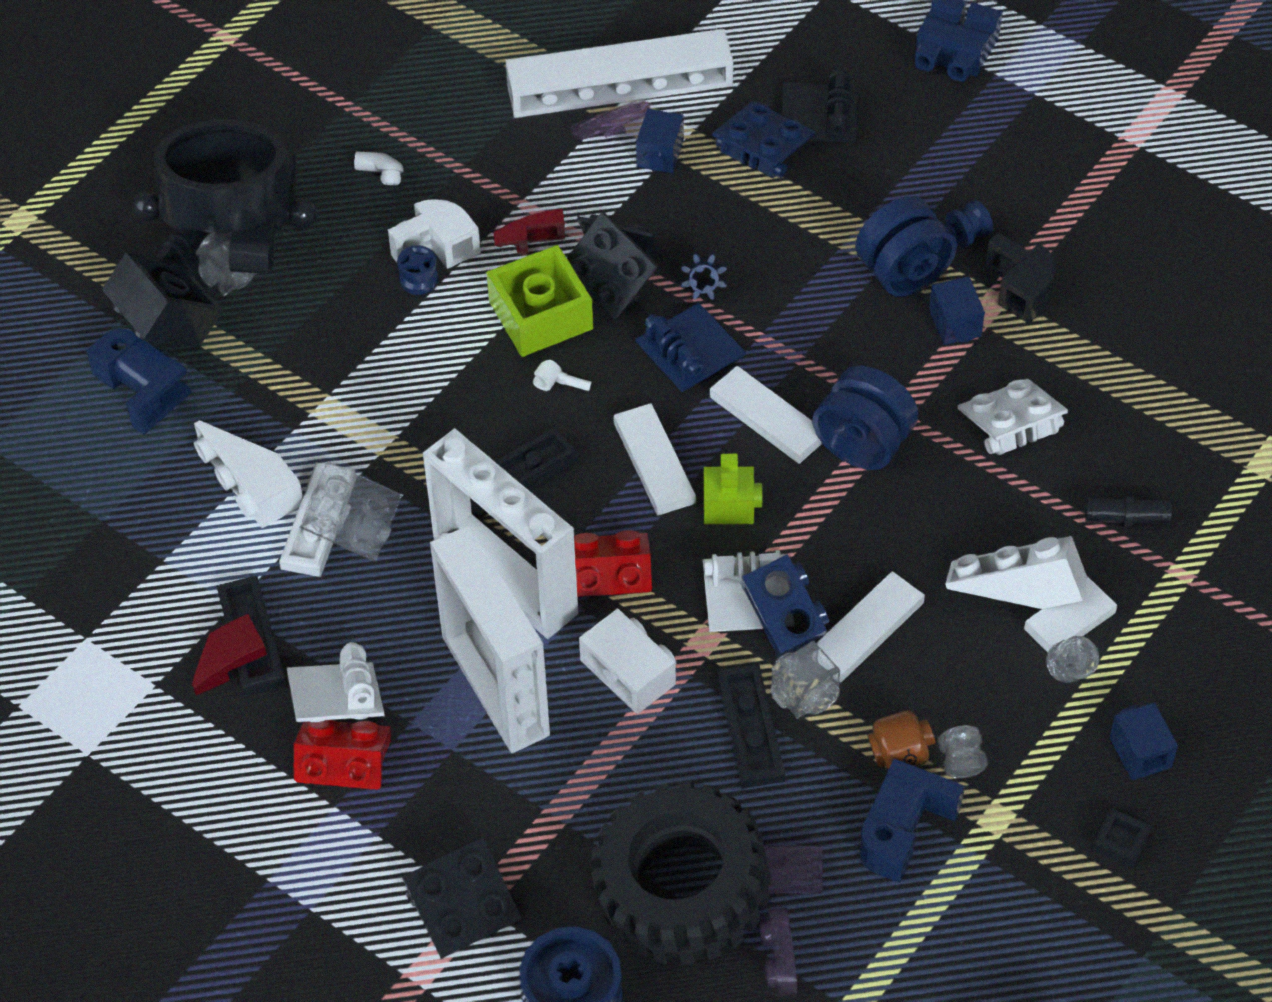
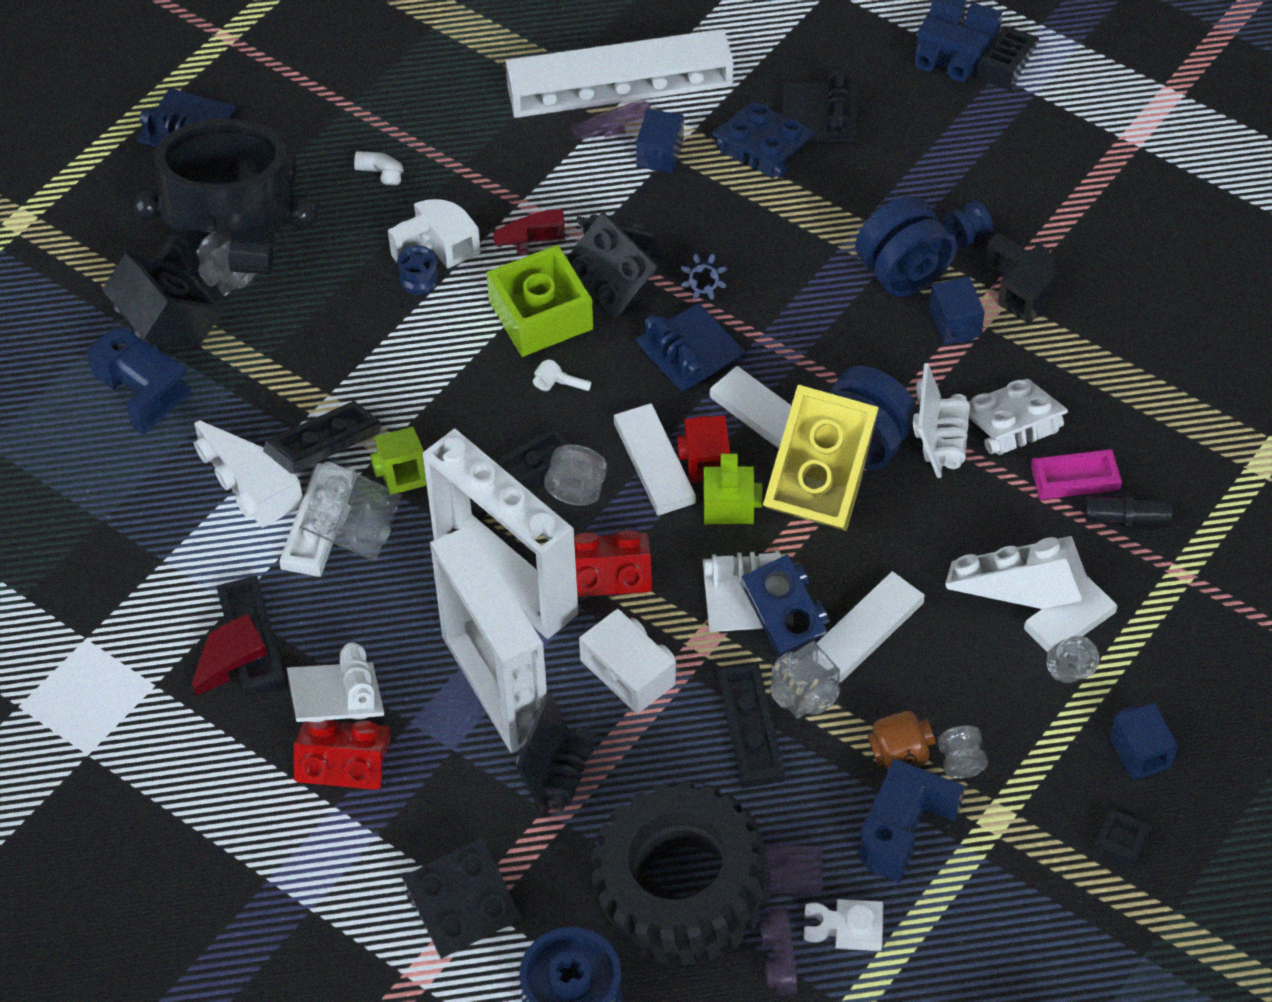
none -> dark blue hinge [137,88,237,147]
none -> black tile [263,401,382,474]
none -> lime brick [370,427,427,495]
none -> black hinge [516,692,595,816]
none -> clear wheel [544,445,608,506]
none -> red brick [677,416,730,482]
none -> light yellow slope [763,385,879,531]
none -> white plate [804,899,883,951]
none -> white hinge [913,363,970,478]
none -> black slope [976,26,1039,91]
none -> dark pink tile [1031,449,1122,500]

